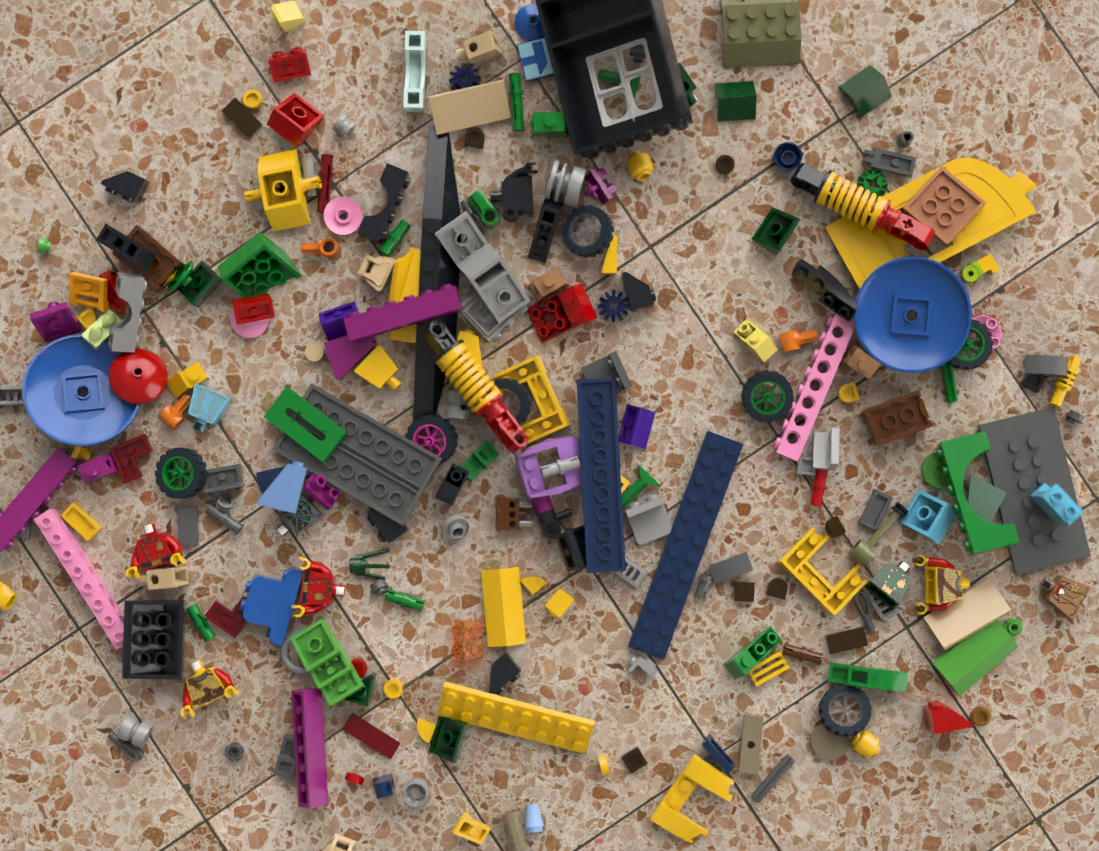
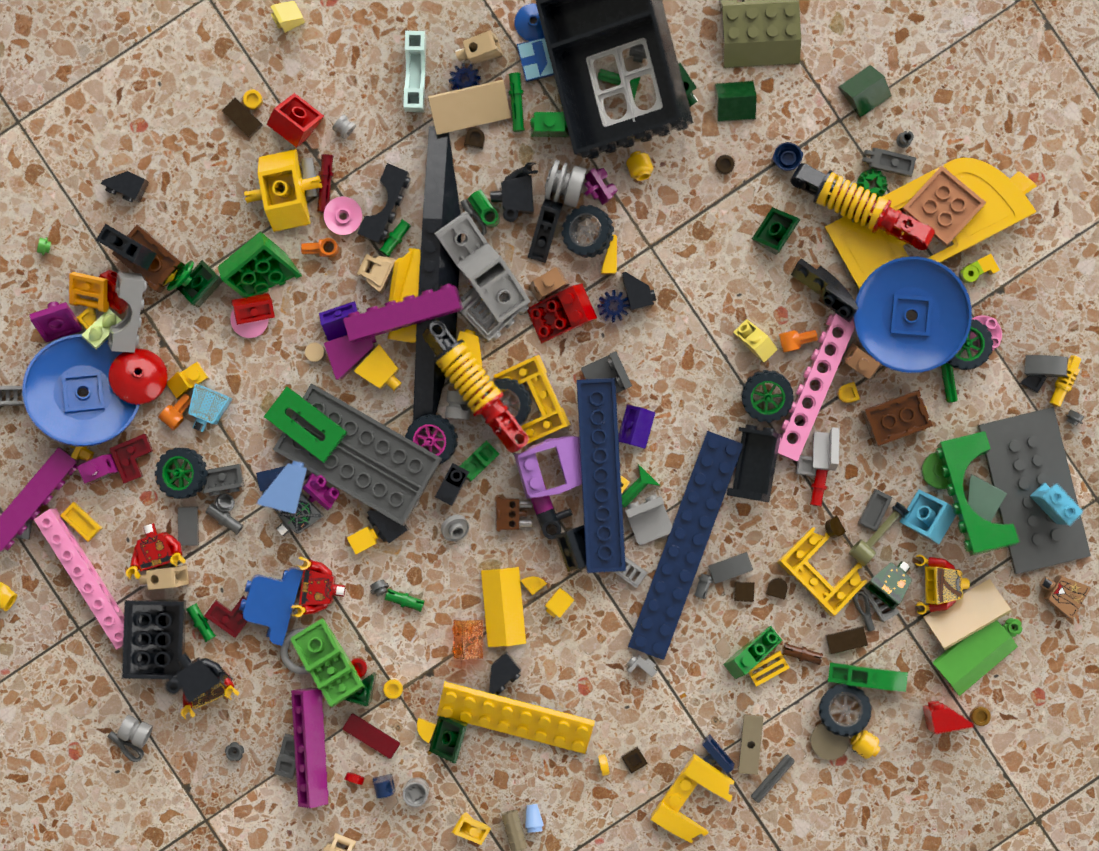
red bracket [268,47,311,83] -> none
dark green plant [349,549,391,580] -> none
light grey pin [540,456,580,479] -> none
none -> black torso [165,653,233,703]
none -> yellow brick [347,526,379,555]
none -> black panel [727,424,781,503]

